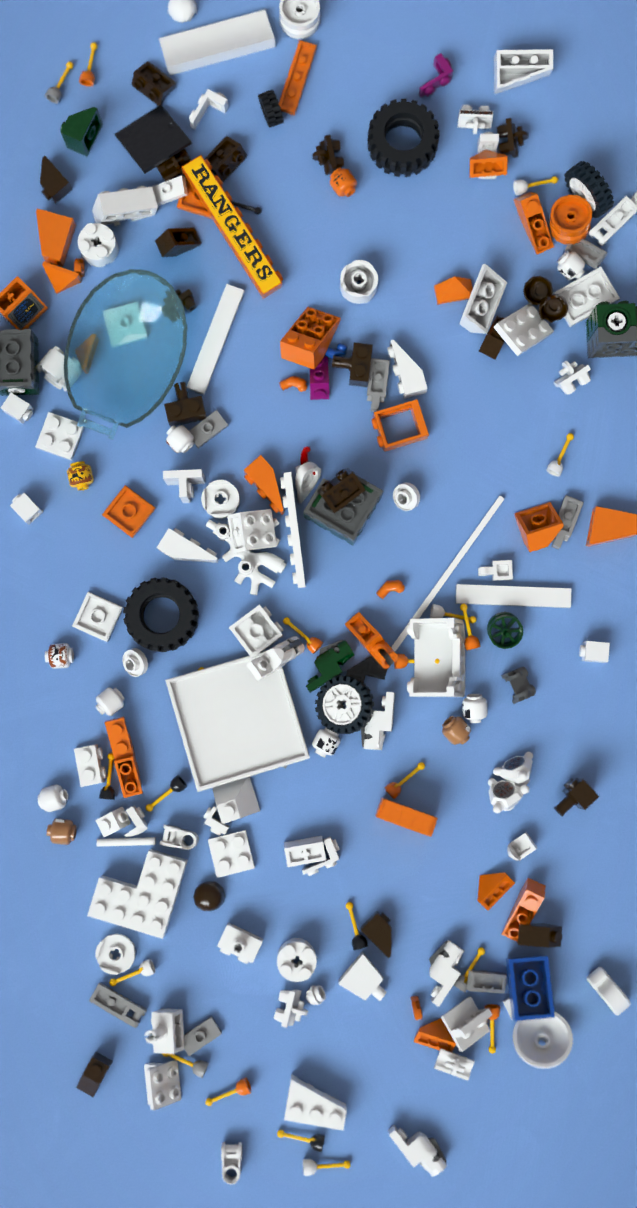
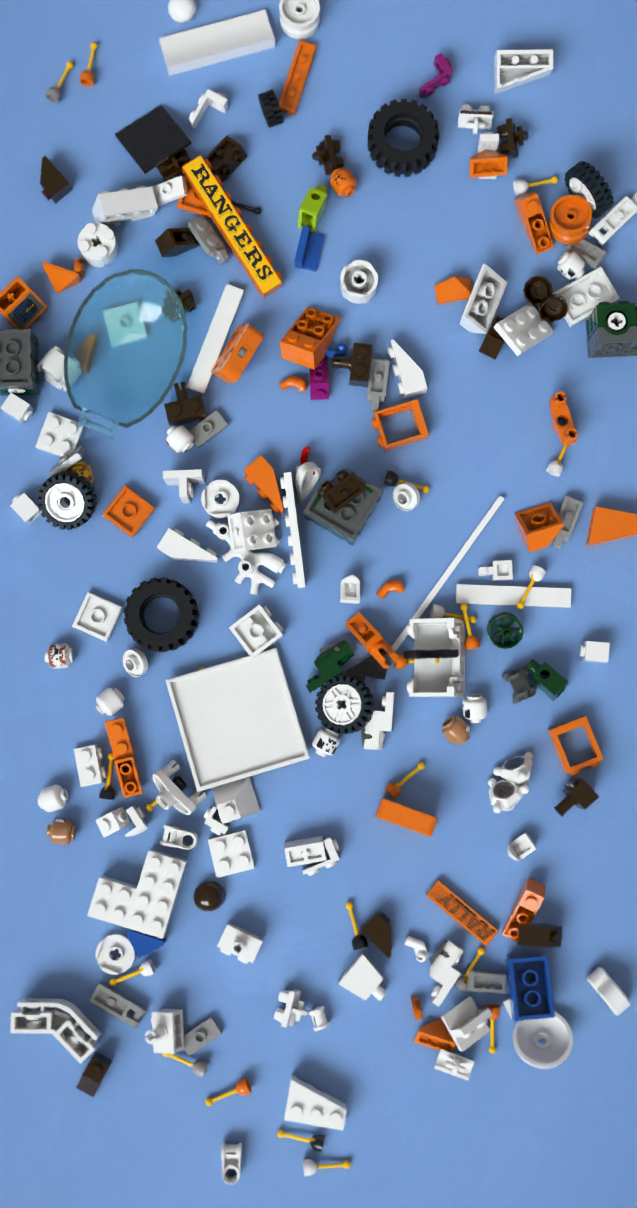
orange slope [36,208,76,266] -> none
dark green slope [60,107,103,157] -> none
white bar [97,837,156,847] -> none
dark brown bracket [131,61,176,106] -> none
white bracket [144,1060,181,1110] -> none
white plate [247,636,305,681] -> none
white brick [277,938,317,982] -> none
hinge [283,617,323,654] -> none
white plate [306,985,326,1005] -> none
white plate [388,1125,447,1177] -> none
orange slope [478,872,515,911] -> none
white hips [554,361,591,395] -> none
none -> white brick [11,998,101,1064]
none -> wheel [37,471,97,530]
none -> light grey plate [49,446,85,476]
none -> blue slope [126,928,167,958]
none -> white connector [153,760,207,815]
none -> light grey hinge [187,215,229,265]
none -> orange axle [211,324,264,383]
none -> blue panel [295,225,324,272]
none -> lime torso [297,184,328,233]
none -> white bush [308,1005,331,1031]
none -> white plate [340,574,360,604]
none -> black hinge [384,470,430,493]
none -> black tile [404,649,459,659]
none -> white arm [404,935,428,962]
none -> orange tile [426,880,499,946]
none -> hinge [516,565,546,609]
none -> dark green torso [526,659,568,701]
none -> orange window [547,716,604,776]
none -> orange connector [549,391,578,446]

